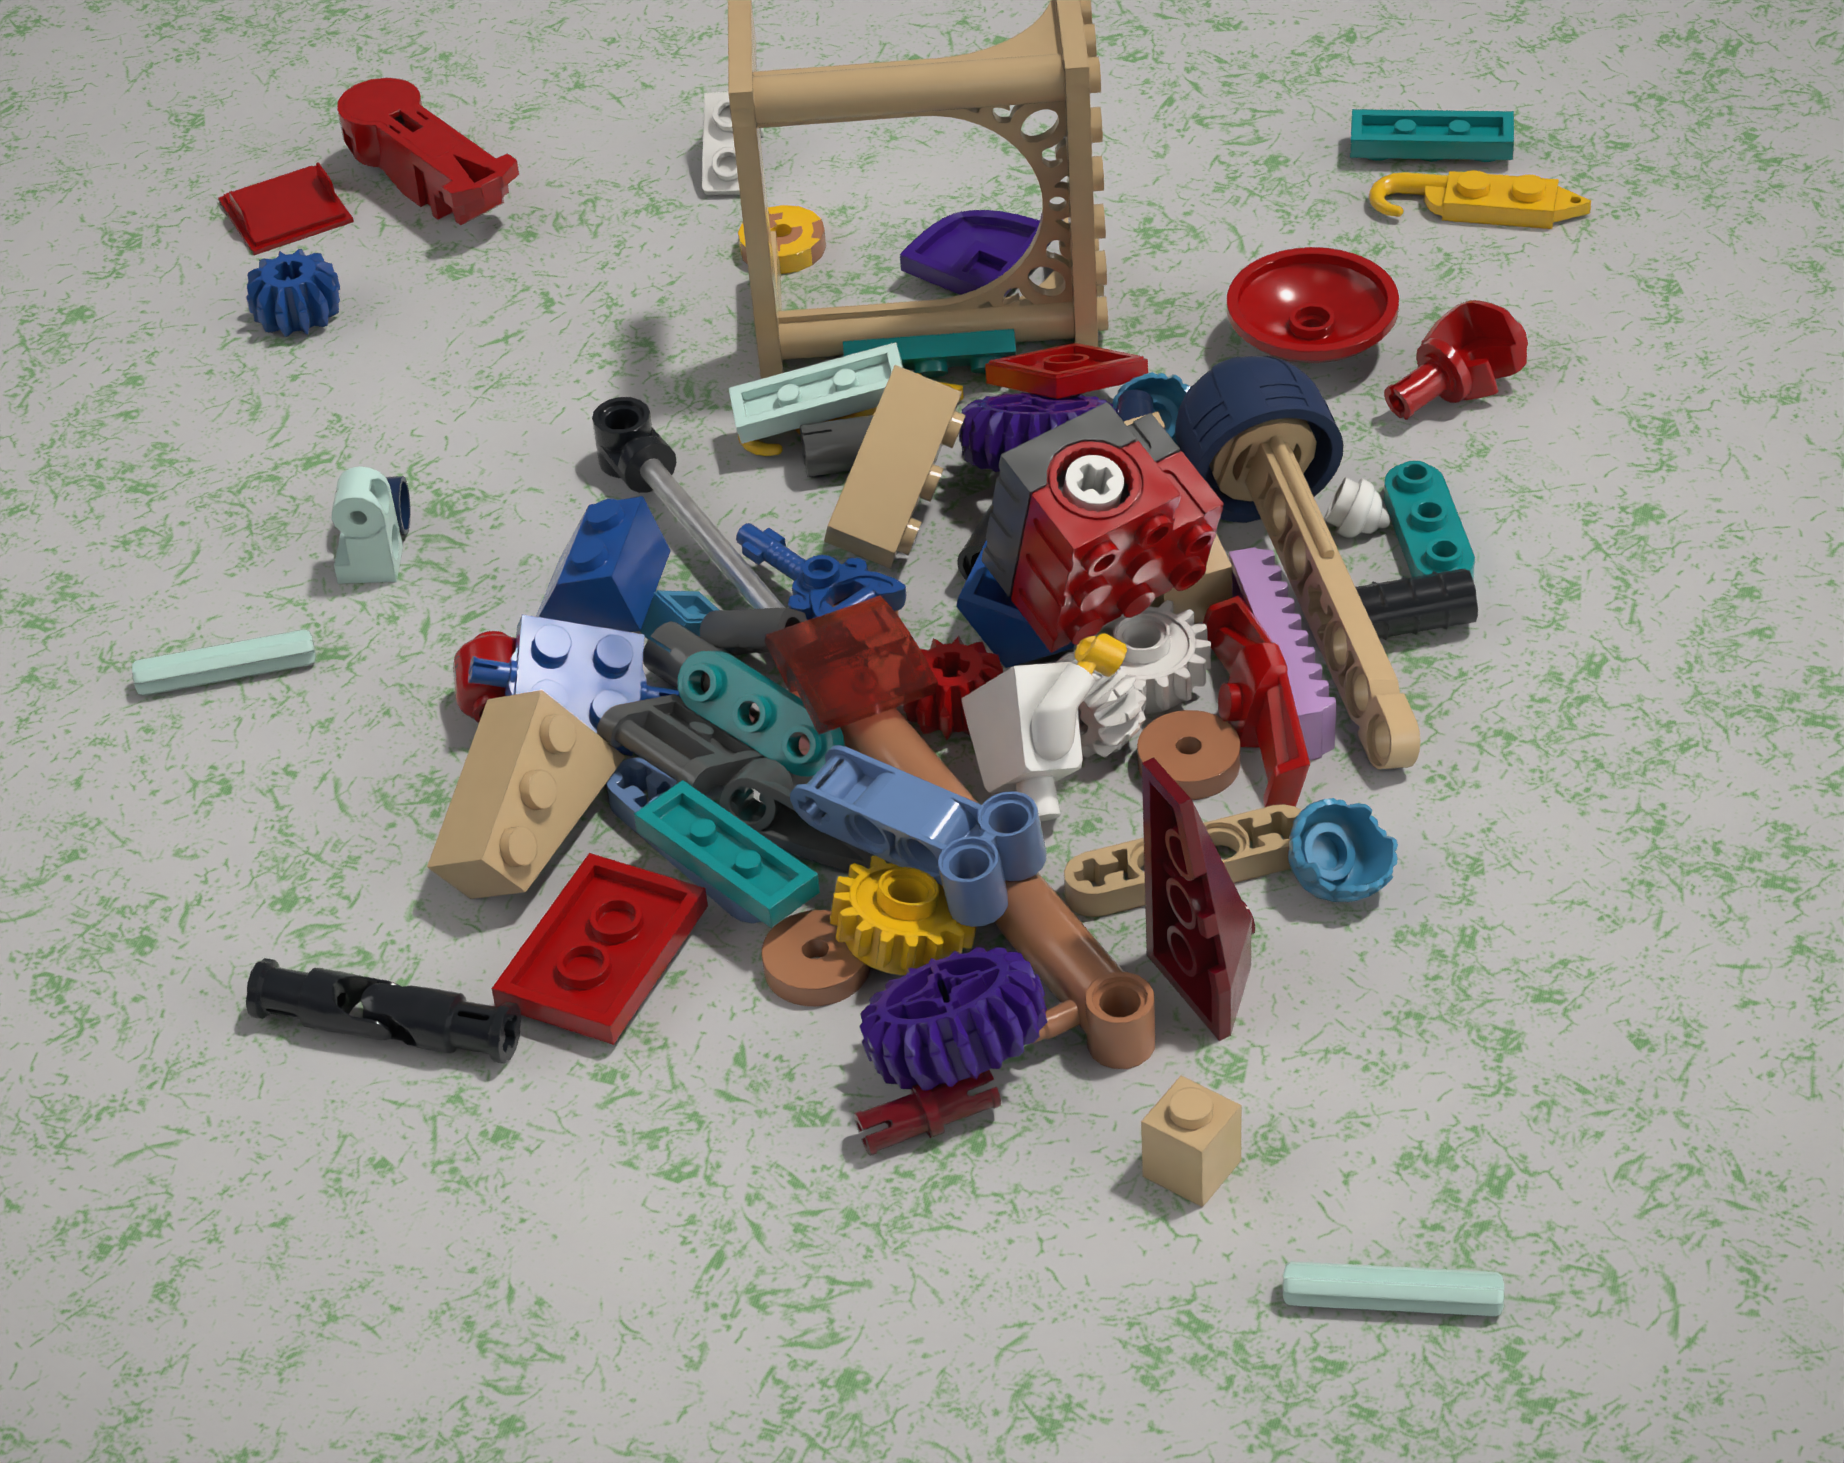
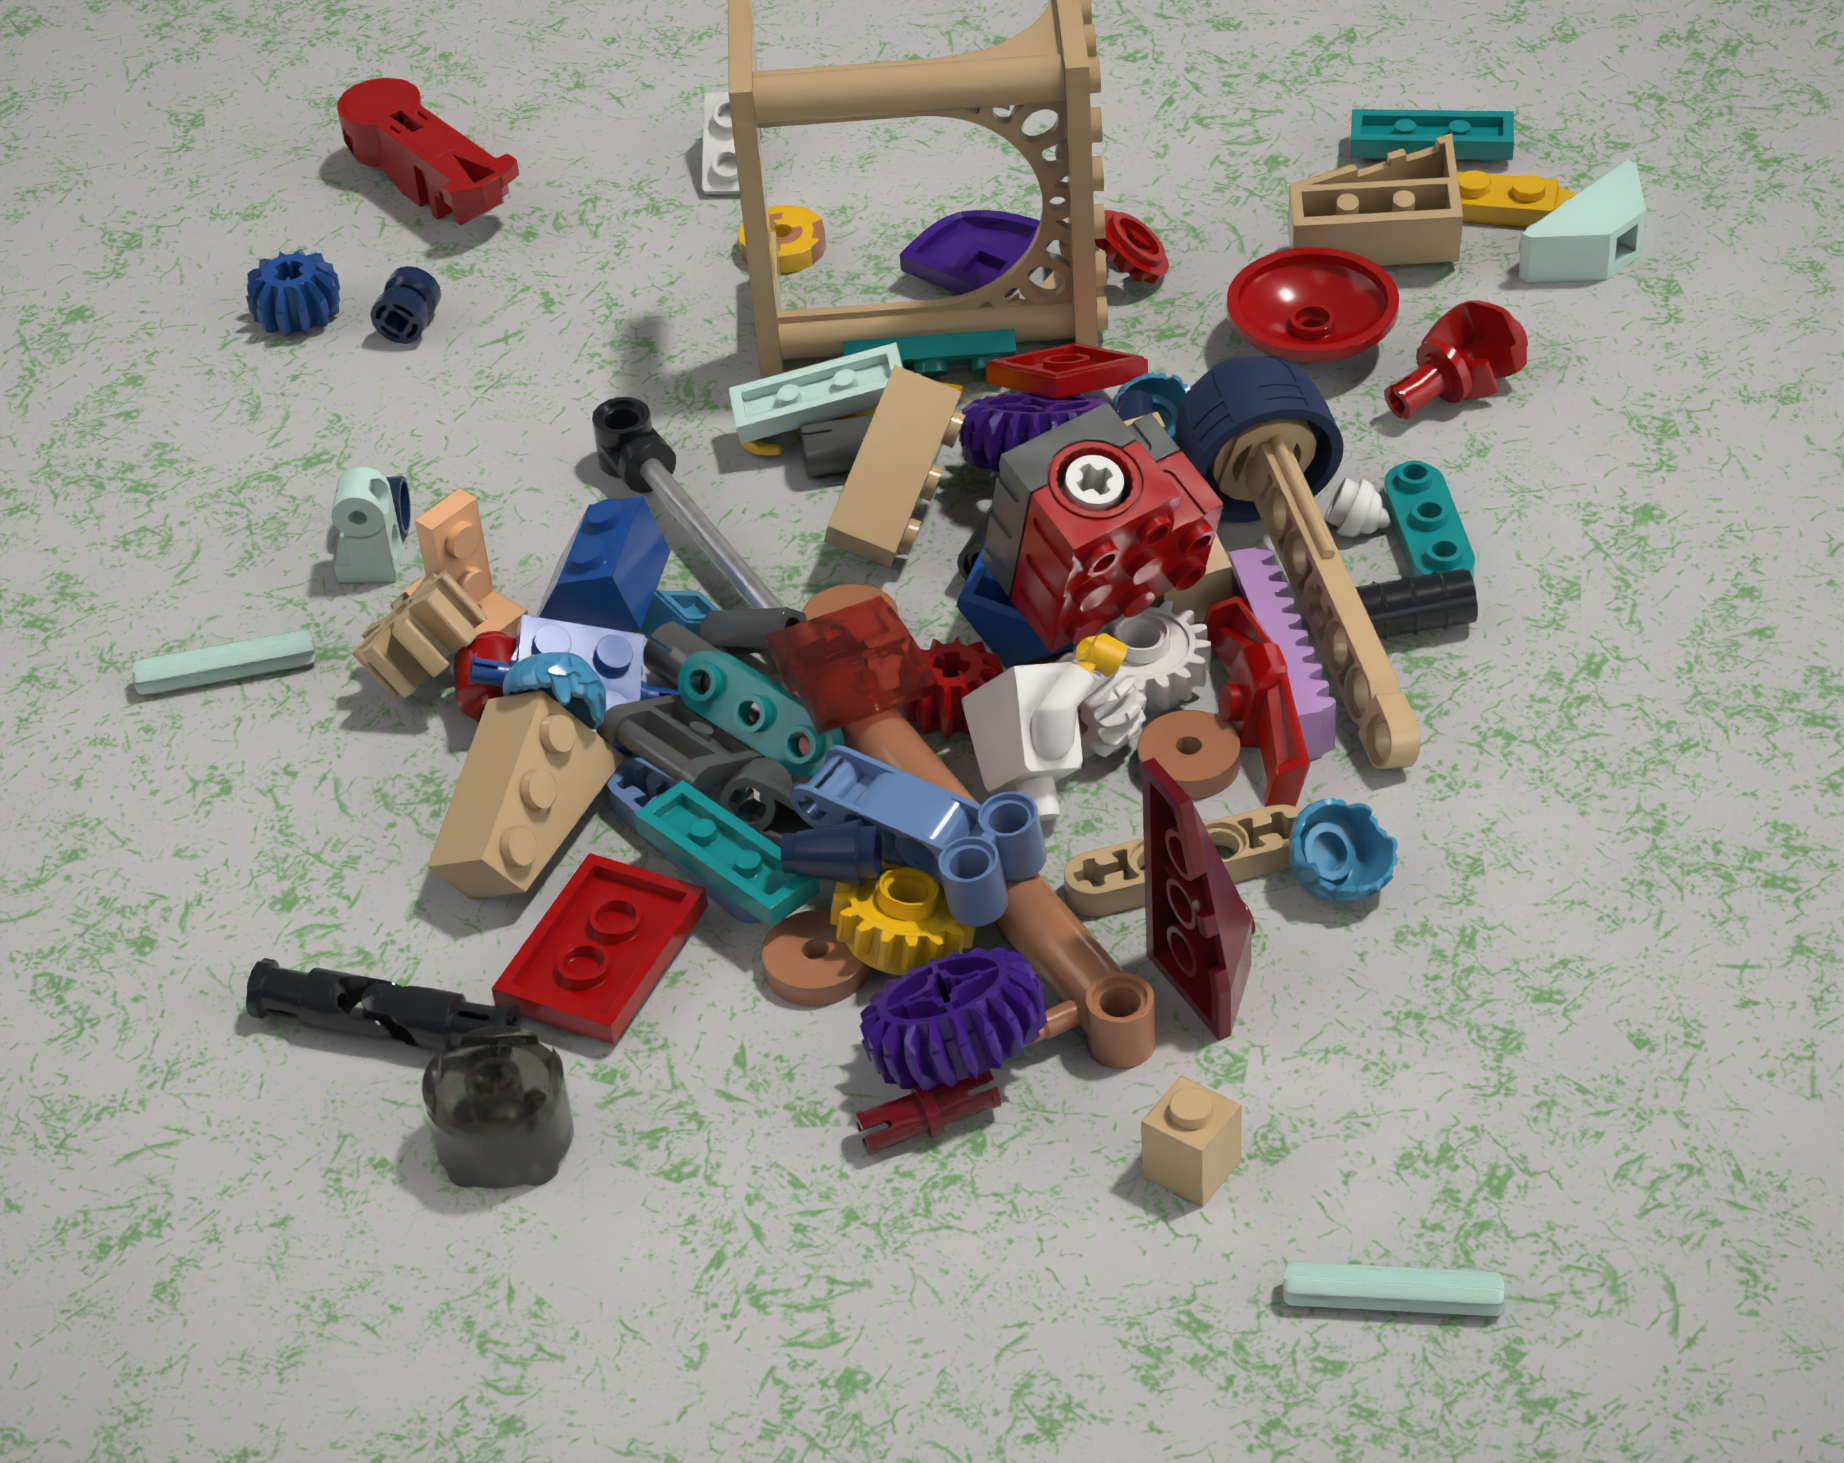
red piece [218,162,354,255] -> none
blue piece [736,523,907,645] -> none
none -> tan gear [352,570,487,698]
none -> dark blue wheel [370,266,442,344]
none -> light nougat bracket [400,488,528,638]
none -> clear smoke brick [422,1026,574,1189]
none -> dark azure hair [502,652,606,729]
none -> dark blue cone [781,819,882,887]
none -> red gear [1095,210,1169,284]
none -> tan wedge [1288,133,1463,266]
none -> light aqua slope [1518,159,1646,283]

